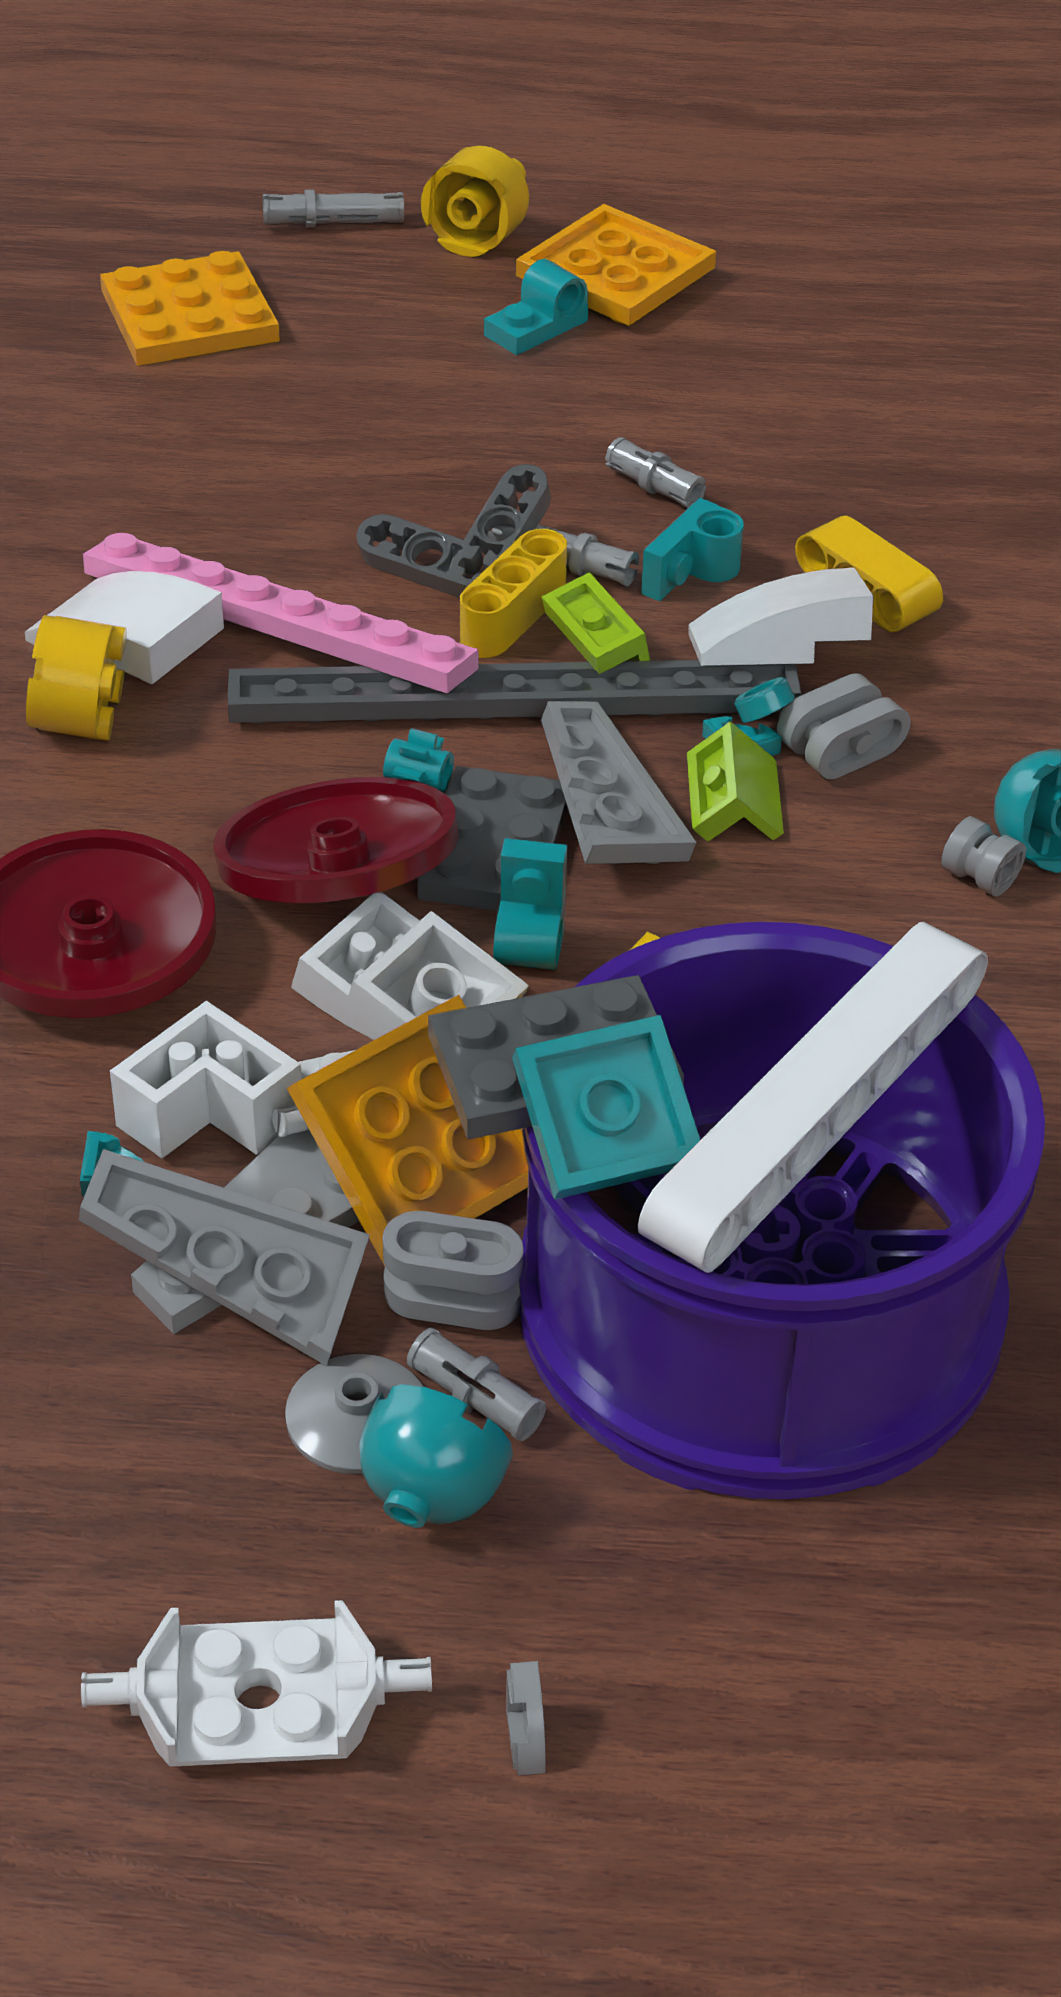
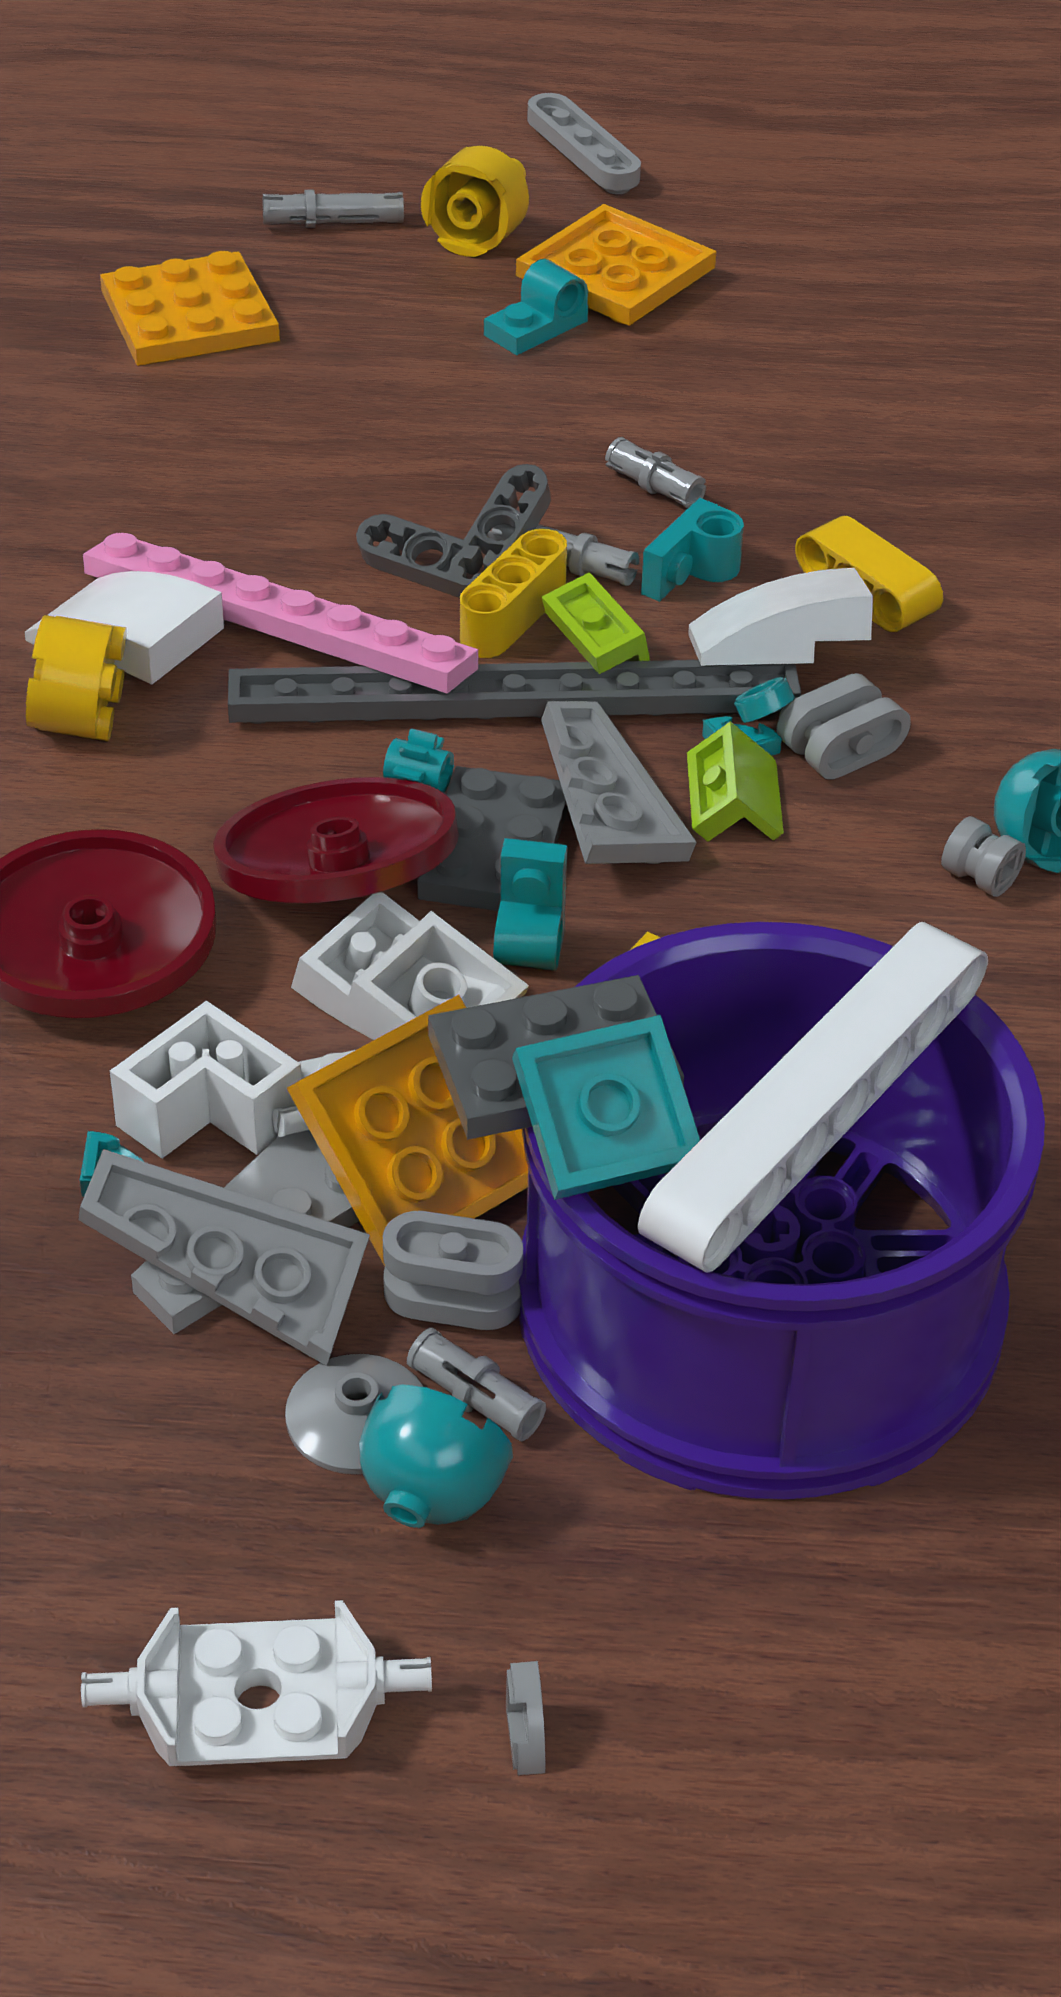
none -> light grey plate [527,93,641,194]

